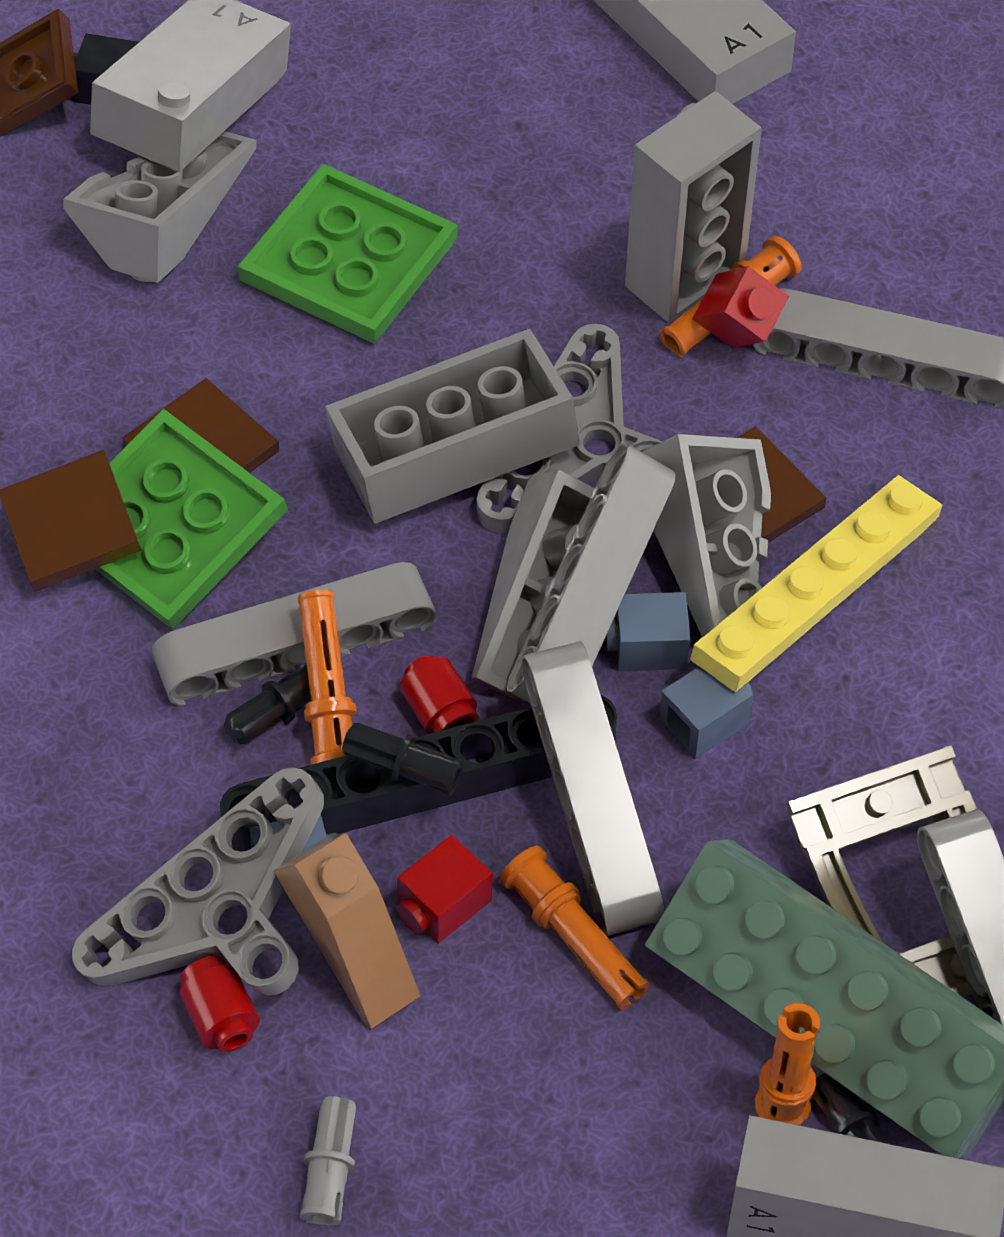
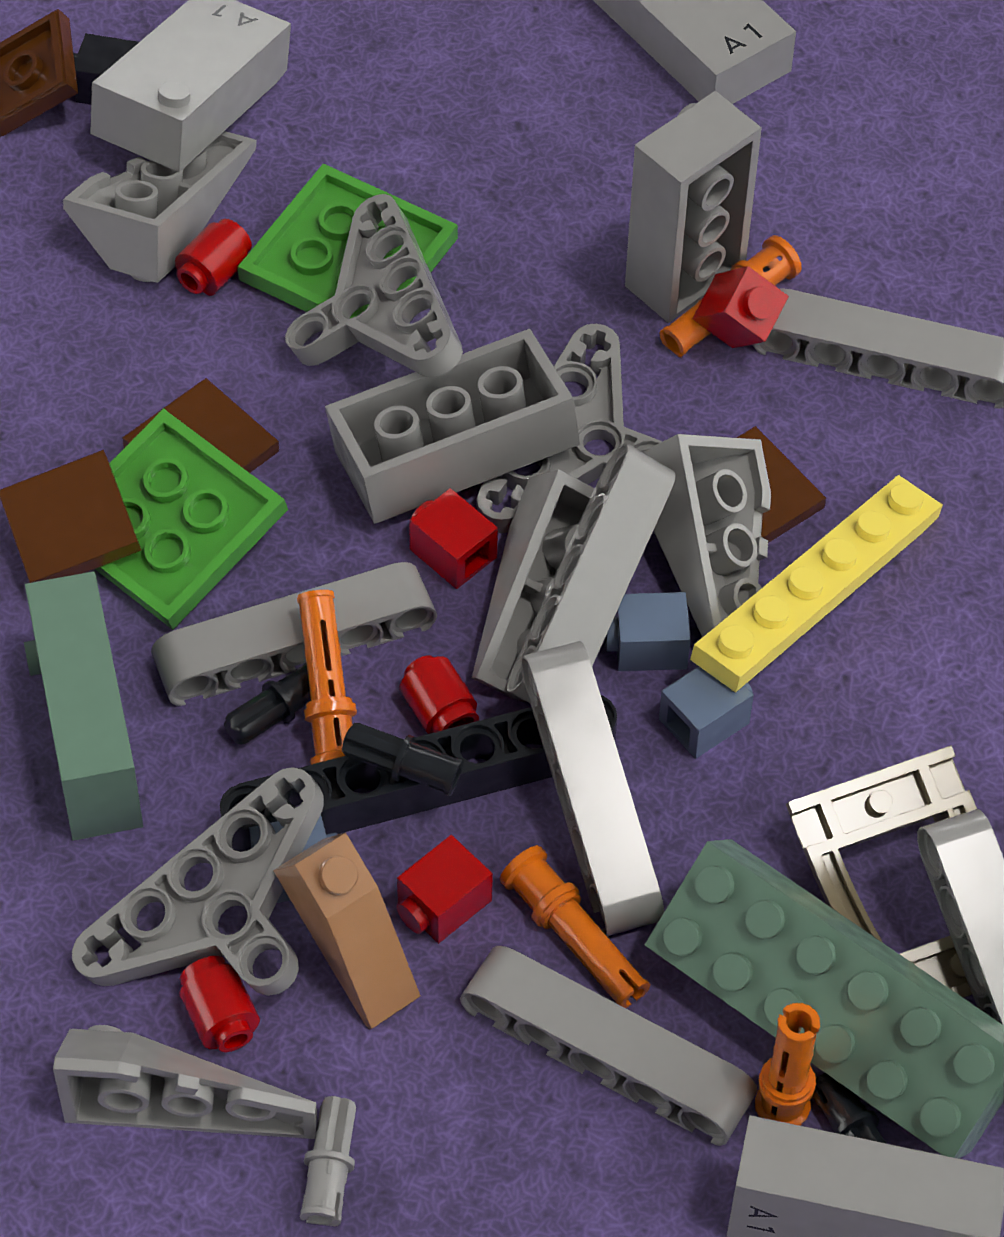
none -> sand green brick [24,571,144,841]
none -> light grey wedge [53,1025,318,1139]
none -> red brick [175,218,252,296]
none -> light grey beam [285,194,463,378]
none -> red brick [409,488,498,589]
none -> light grey beam [460,946,757,1146]

